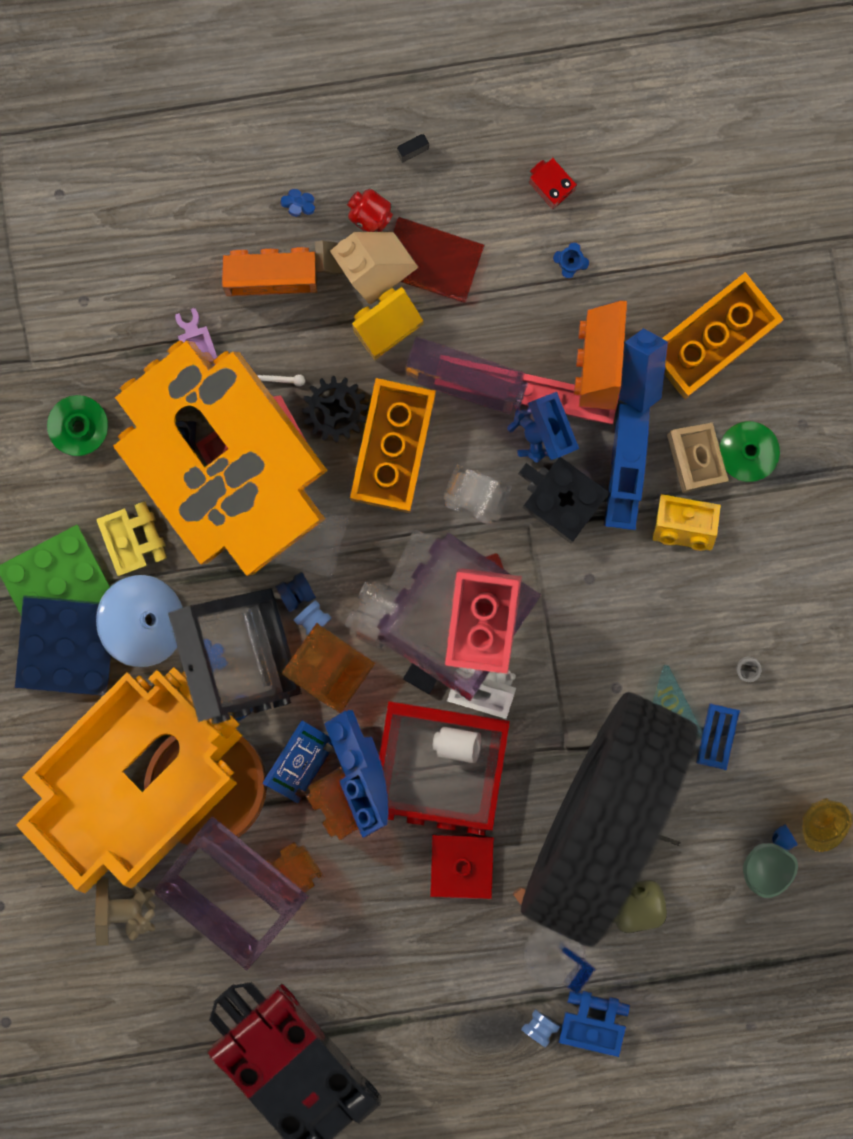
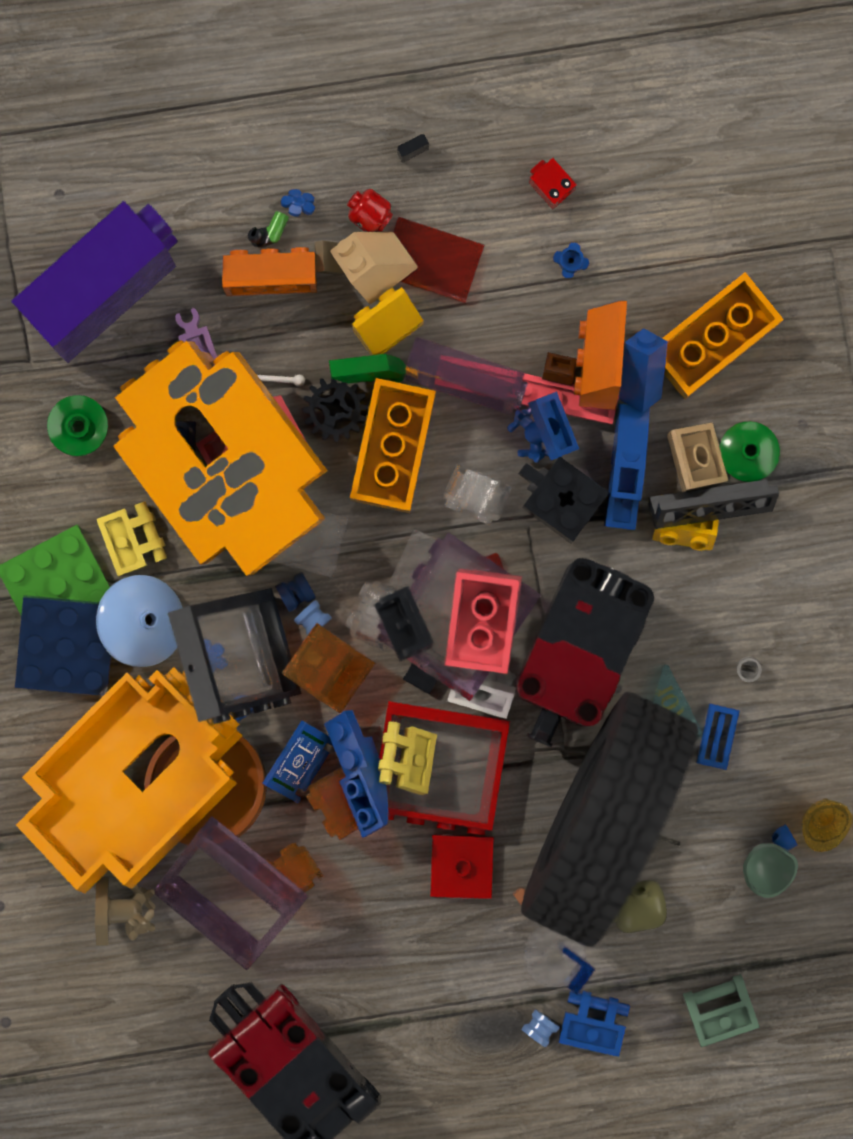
white brick [433,727,481,763] -> none
none -> dark purple brick [11,201,178,363]
none -> arm [248,211,289,248]
none -> green piece [329,354,407,384]
none -> black hinge [374,586,434,662]
none -> light yellow plate [378,722,437,795]
none -> piece [514,558,654,747]
none -> reddish brown tile [542,352,577,386]
none -> black fence [648,480,779,529]
none -> sand green plate [683,974,760,1048]

